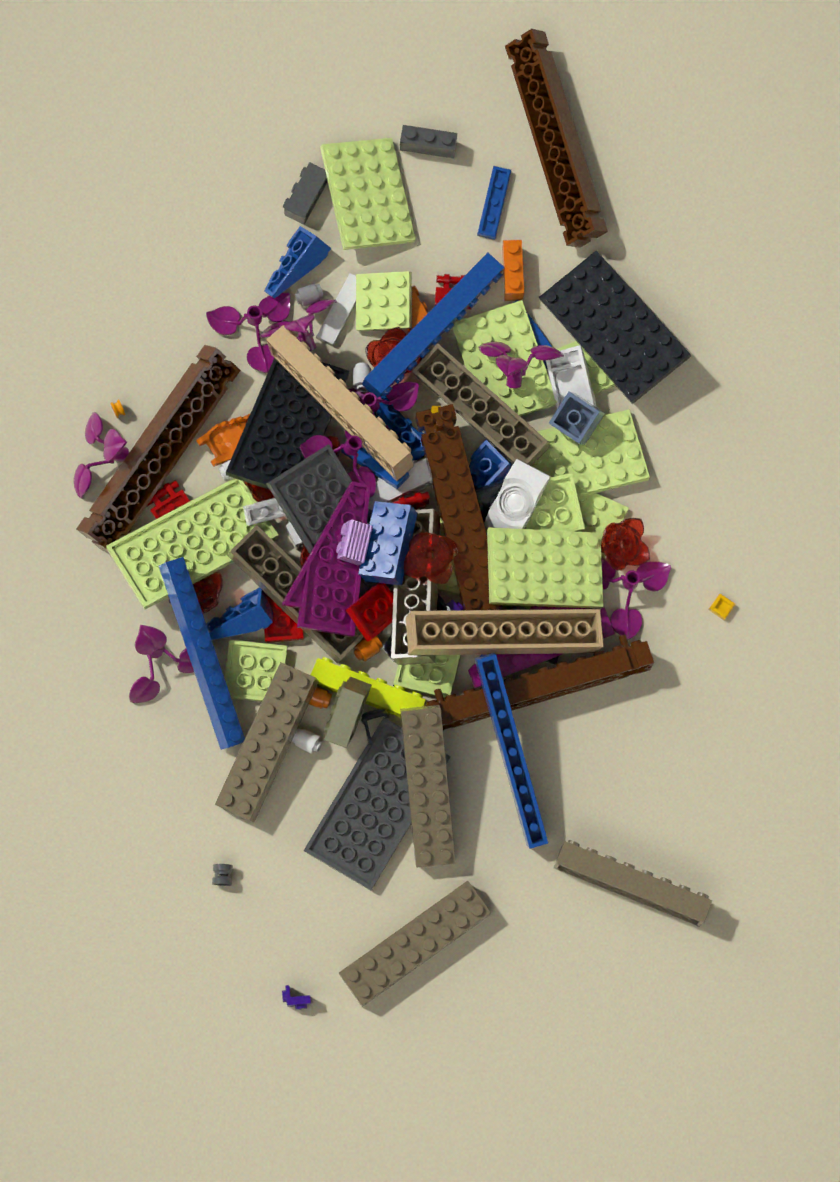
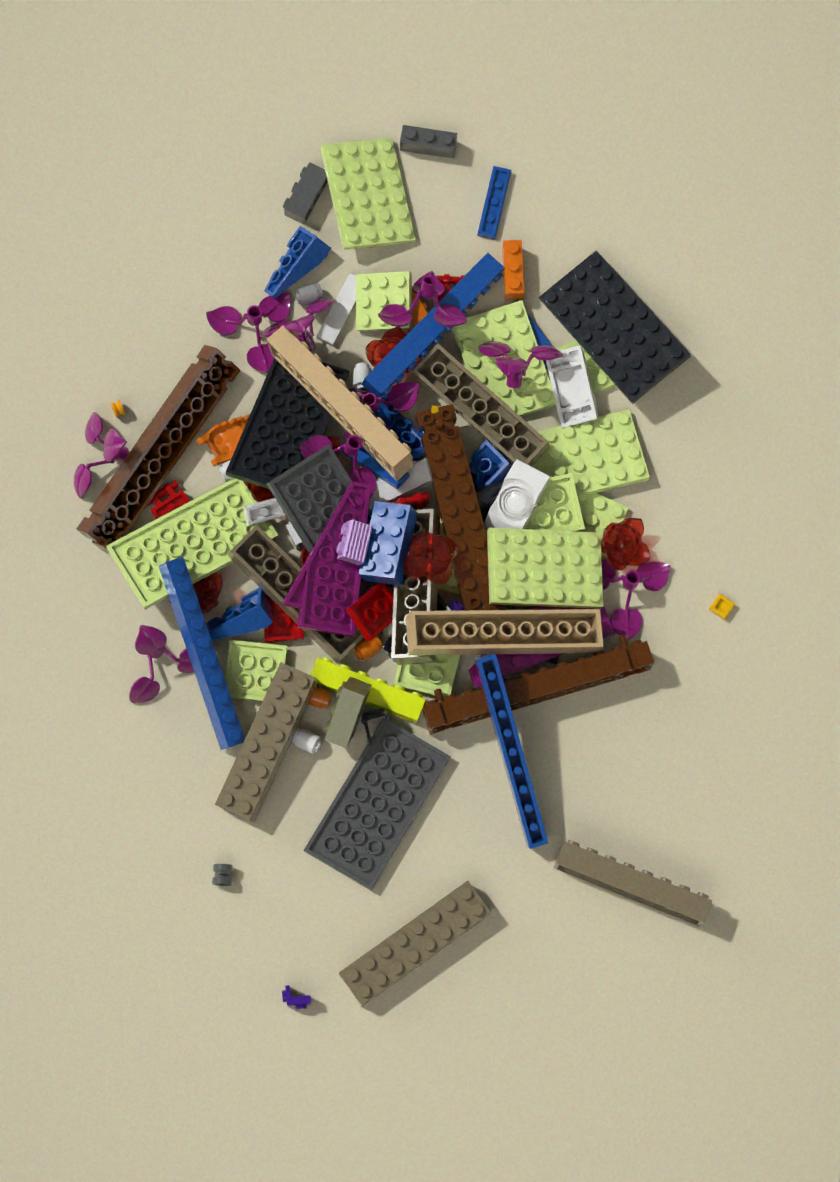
dark tan brick [400,705,456,868] -> none
reddish brown brick [505,29,608,248] -> none
sand blue brick [549,391,605,445] -> none
none -> magenta plant [378,271,467,327]

